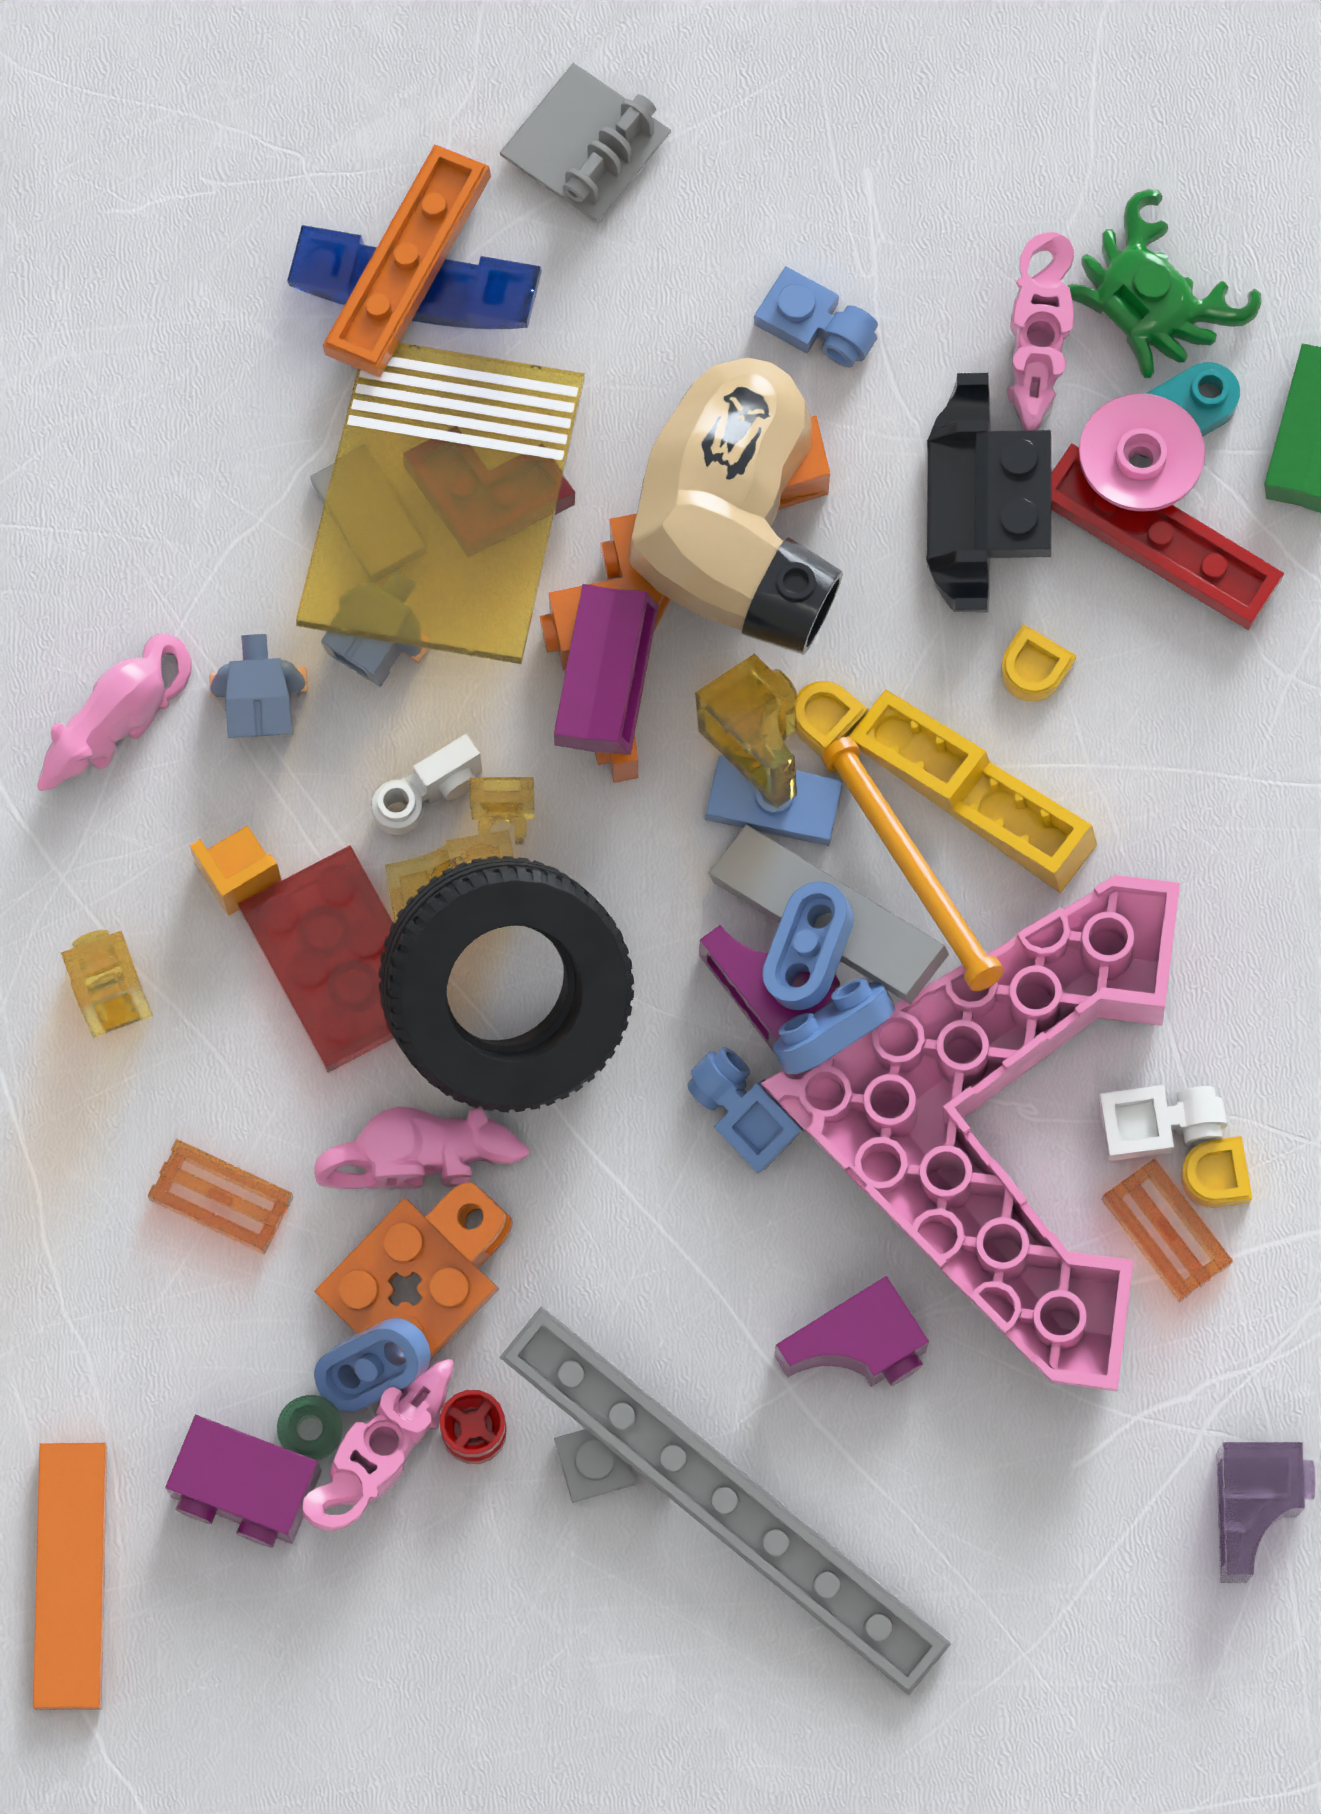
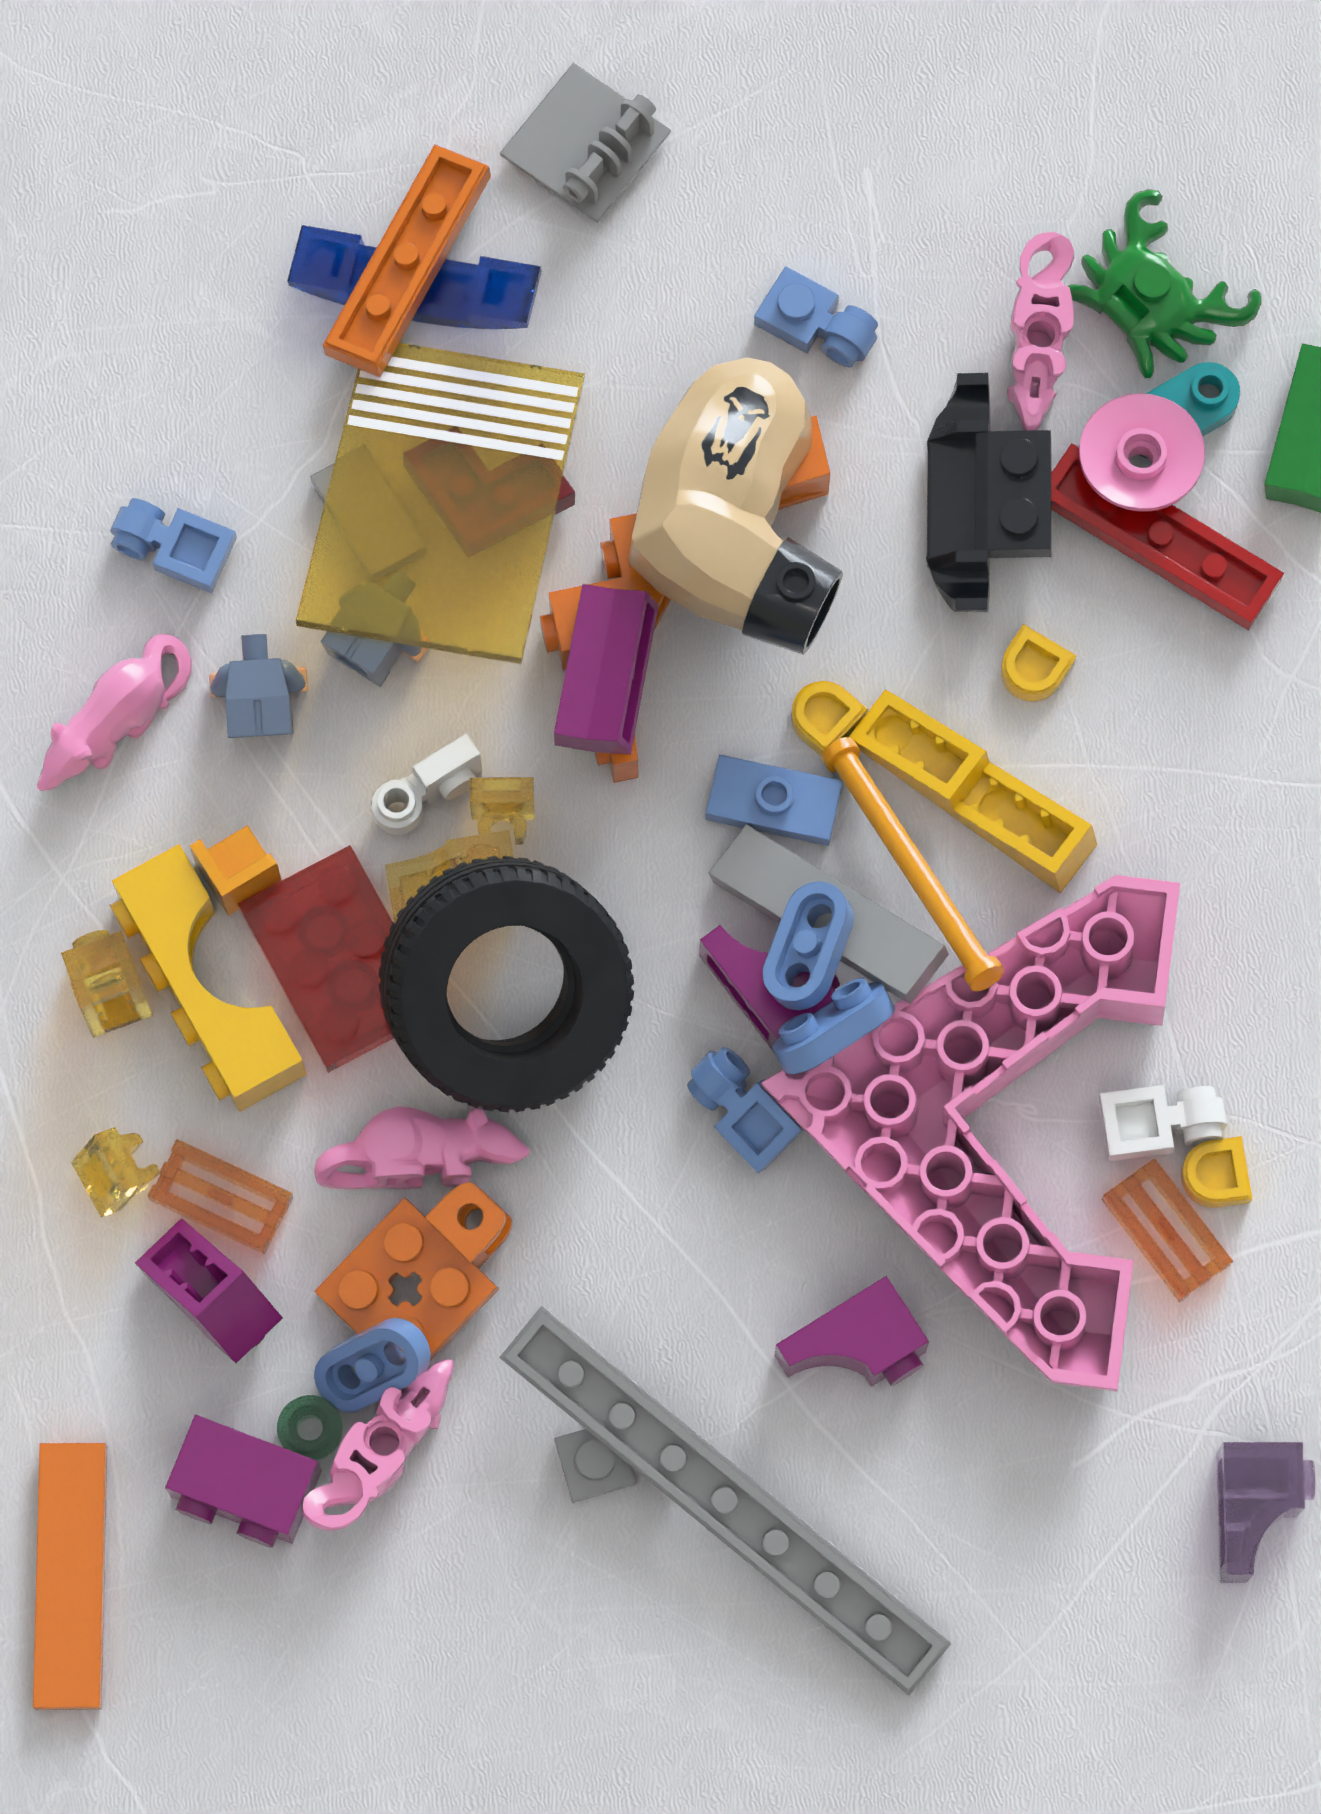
red wheel [440,1390,507,1464] -> none
clear yellow arch [695,653,797,808] -> none
none -> clear yellow tile [71,1127,159,1218]
none -> medium blue plate [110,498,237,593]
none -> yellow arch [110,844,307,1112]
none -> magenta arch [135,1218,283,1363]

